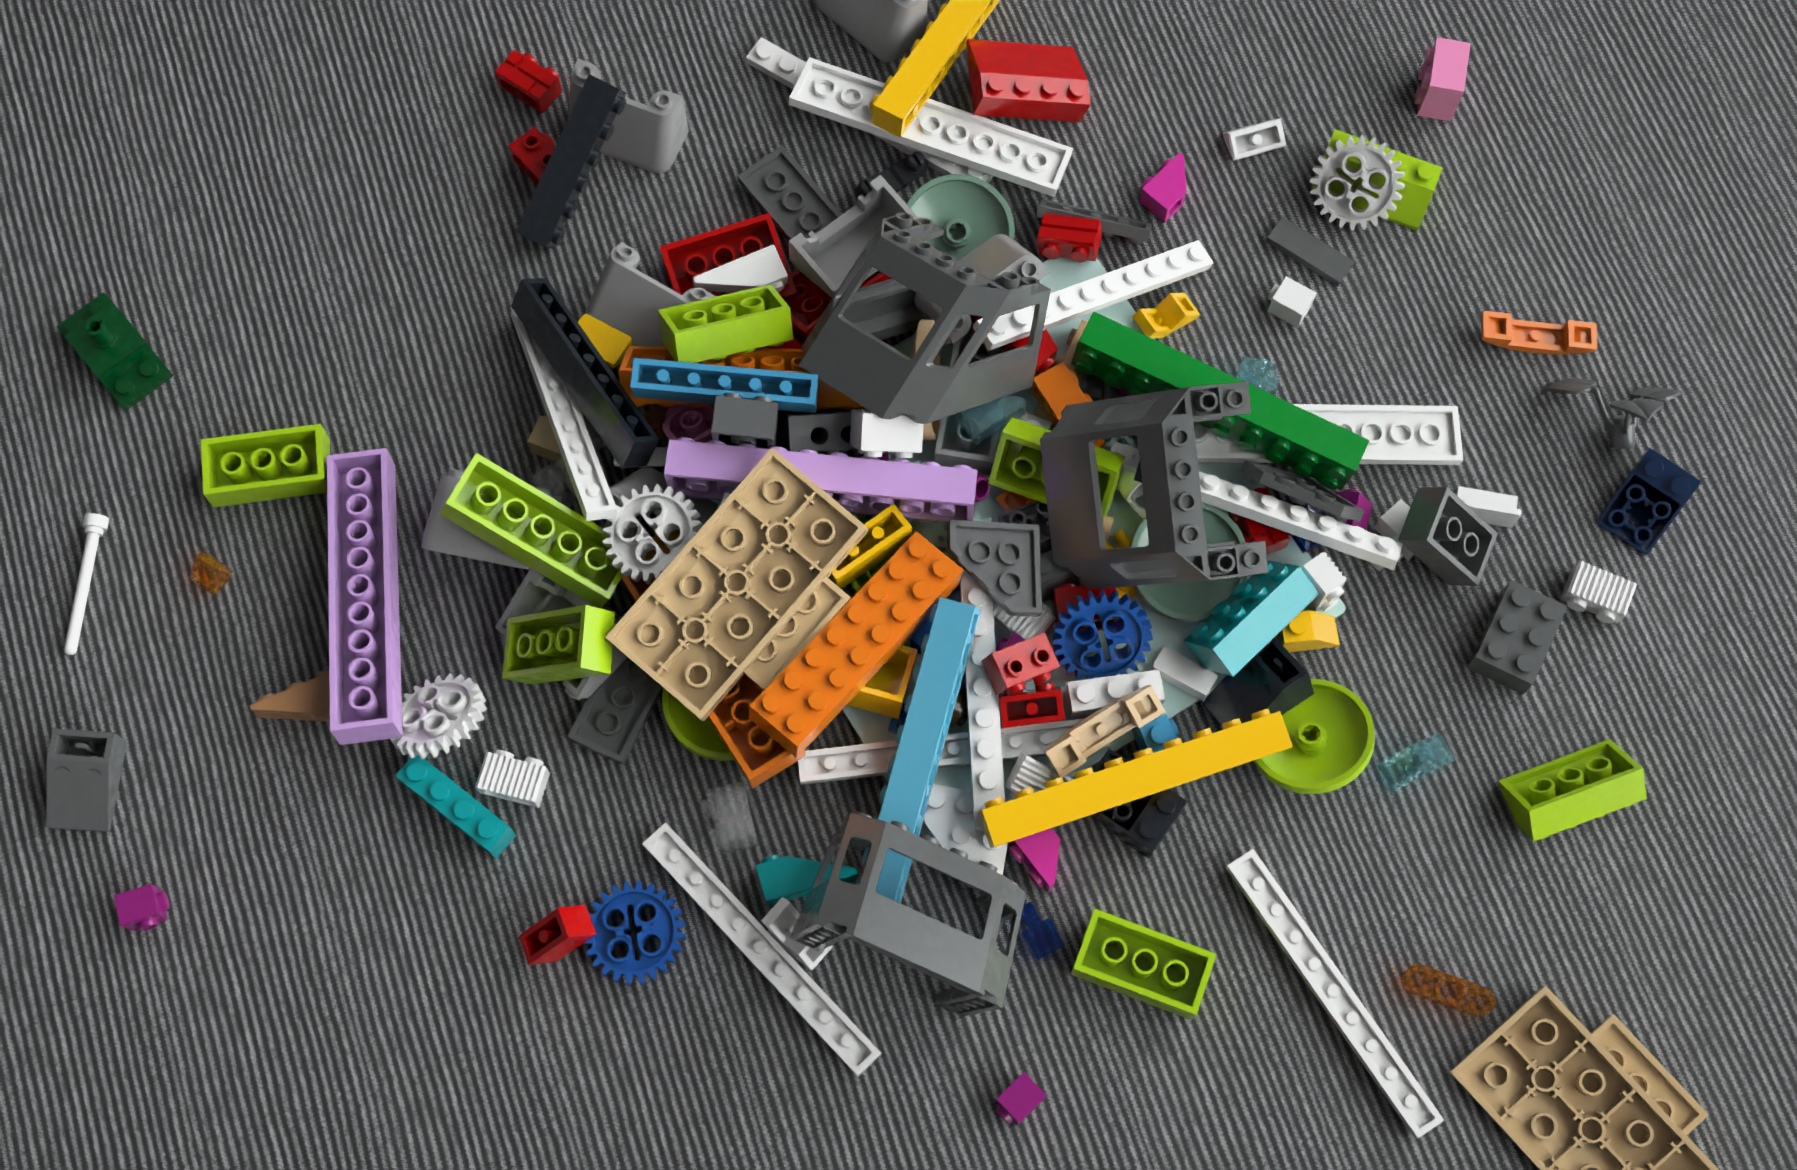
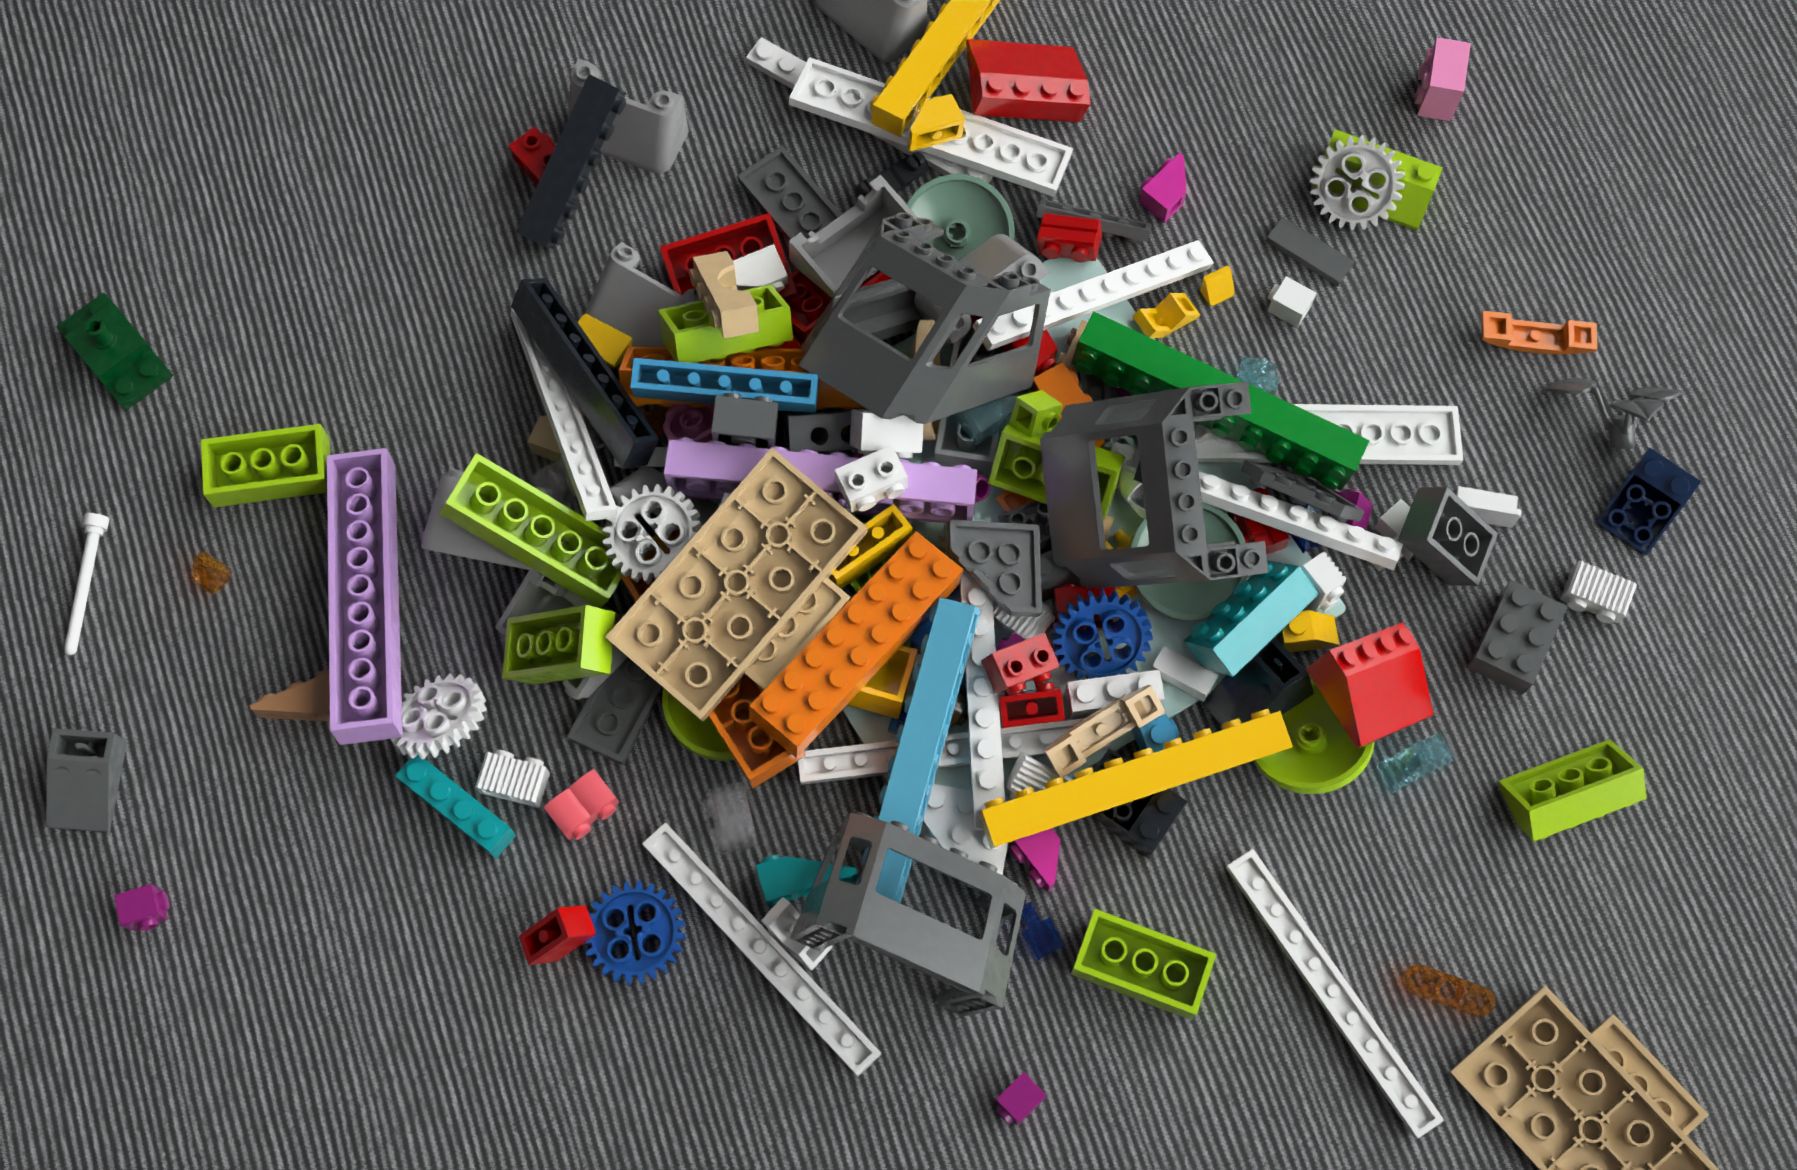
red brick [495,50,562,113] -> none
white slope [1223,118,1286,161] -> none
none -> coral brick [544,769,619,841]
none -> tan arch [689,251,759,339]
none -> white brick [835,445,908,513]
none -> yellow slope [907,94,965,152]
none -> lime brick [1010,390,1063,438]
none -> yellow slope [1200,266,1235,306]
none -> slope [1306,623,1434,749]

